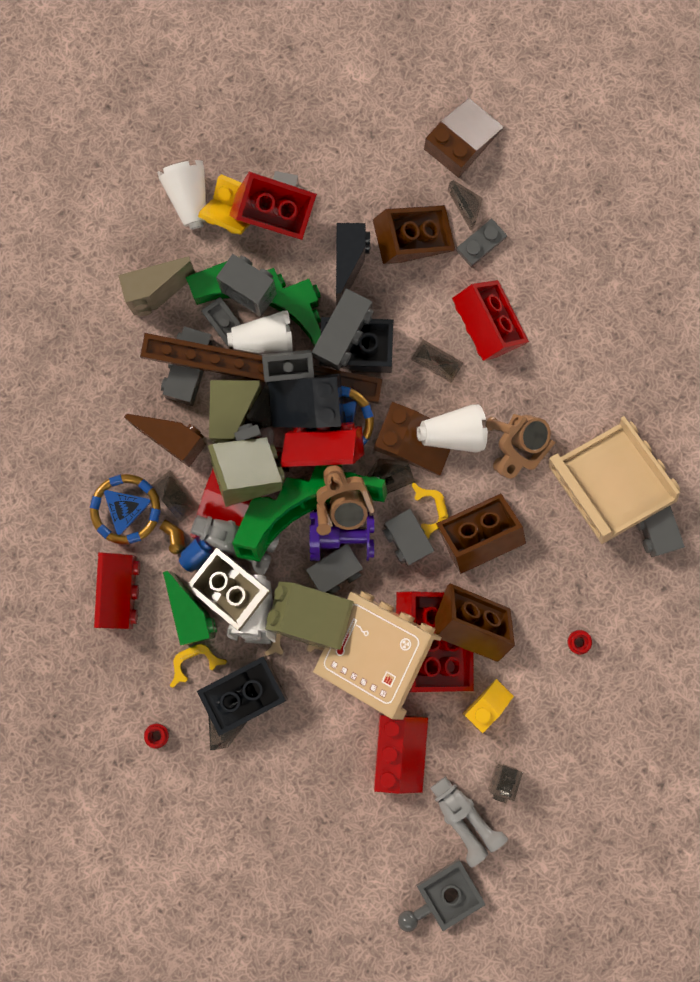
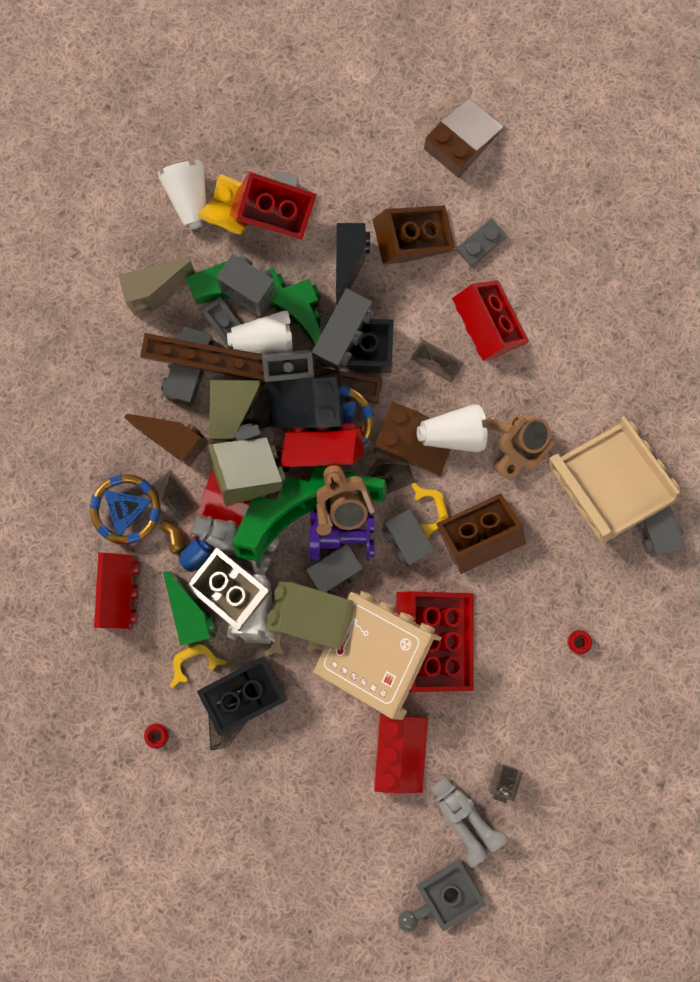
reddish brown slope [435,583,515,662] -> none
clear smoke slope [448,180,483,230] -> none
yellow slope [462,679,514,733] -> none

